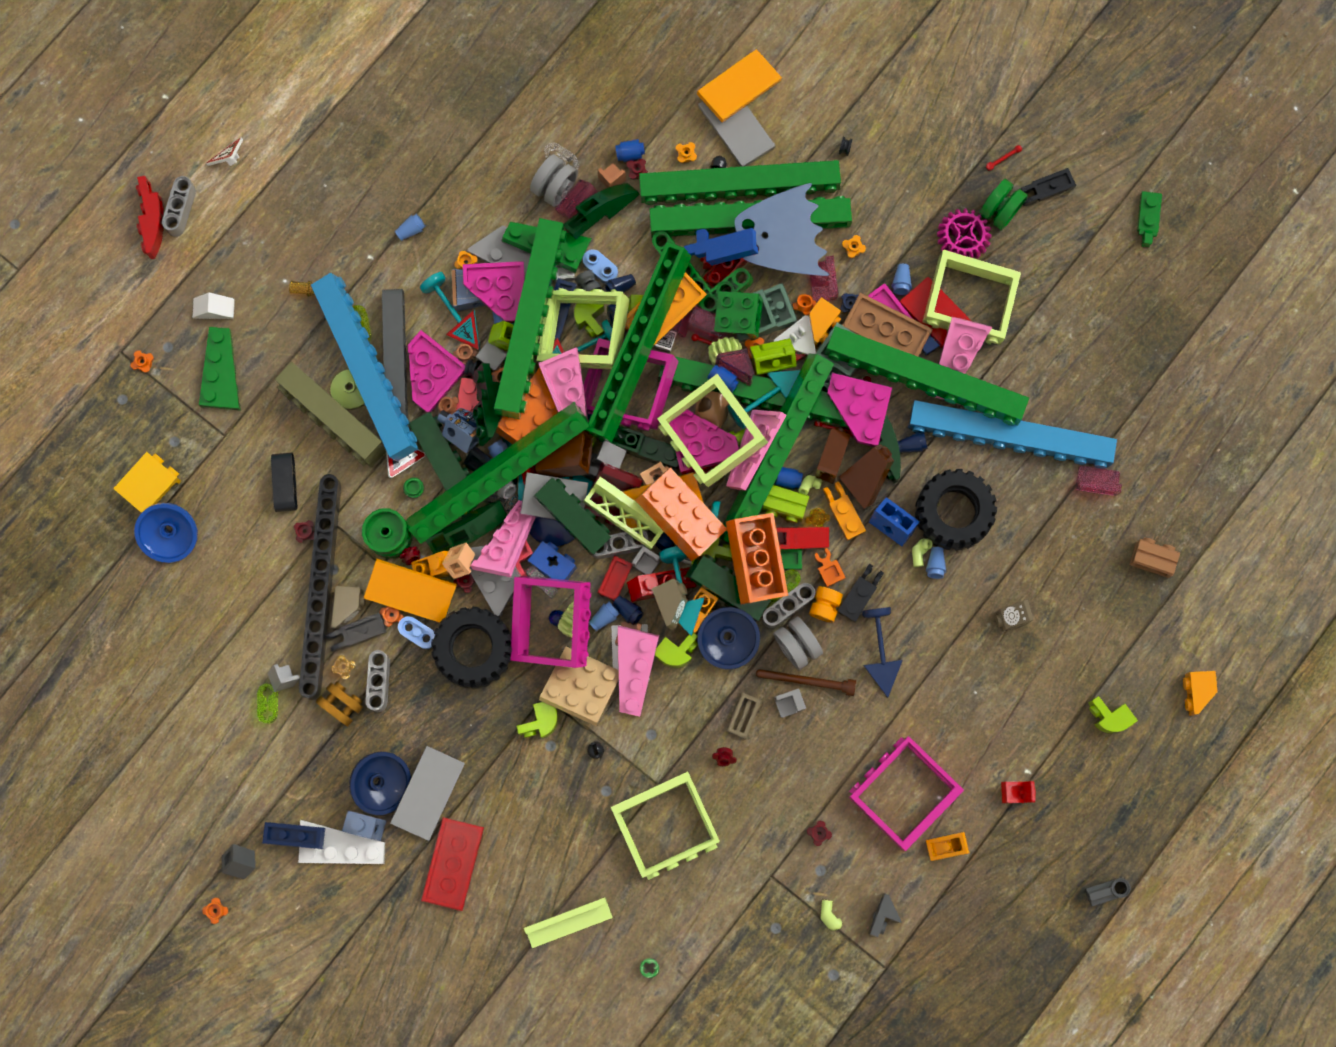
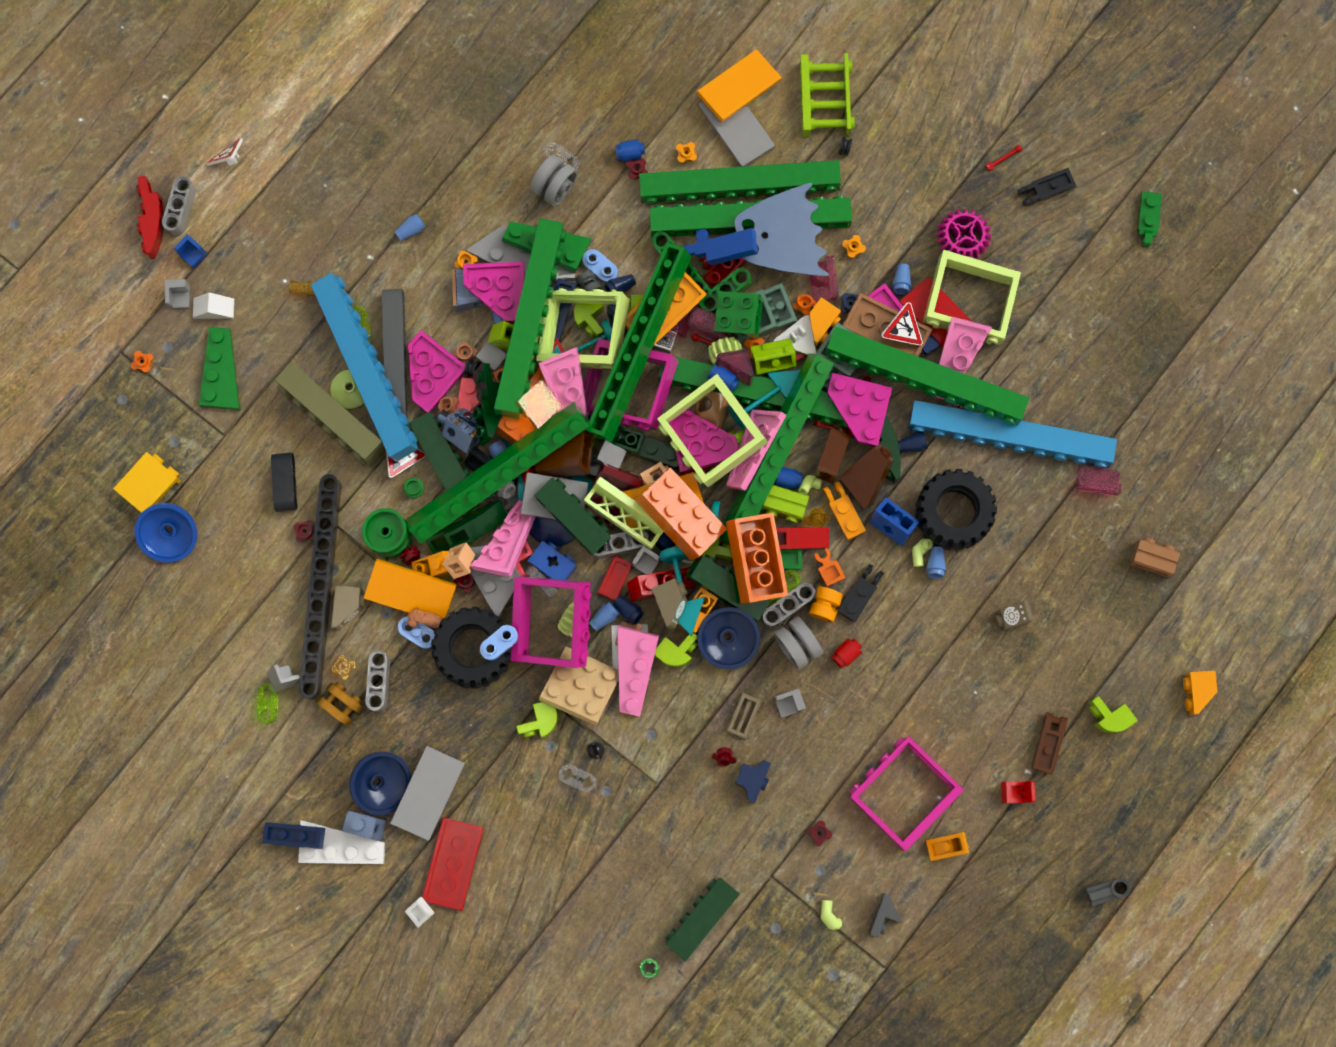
orange plate [202,898,228,924] -> none
dark grey panel [222,844,256,879] -> none
black hinge [326,613,387,652] -> none
orange plate [380,606,404,627] -> none
teal piece [420,272,480,350] -> none
yellowish green fence [524,897,613,948] -> none
clear blue hinge [548,610,564,627] -> none
clear pink panel [555,180,598,219] -> none
dark green slope [563,183,640,239] -> none
nougat panel [597,163,626,188] -> none
yellowish green window [611,772,720,880] -> none
black hinge [710,156,727,169] -> none
reddish brown piece [756,669,856,696] -> none
dark blue piece [862,607,903,698] -> none
green wheel [979,179,1028,231] -> none
none -> light grey panel [165,279,190,309]
none -> blue panel [174,234,207,269]
none -> white tile [405,897,434,928]
none -> nougat arm [407,608,443,629]
none -> light blue plate [480,625,518,661]
none -> clear yellow piece [516,380,563,429]
none -> clear beam [559,764,597,793]
none -> dark green brick [665,878,740,961]
none -> dark blue brick [735,760,771,803]
none -> lime fence [800,54,855,137]
none -> red brick [831,638,862,669]
none -> piece [881,303,923,346]
none -> reddish brown plate [1031,712,1068,775]

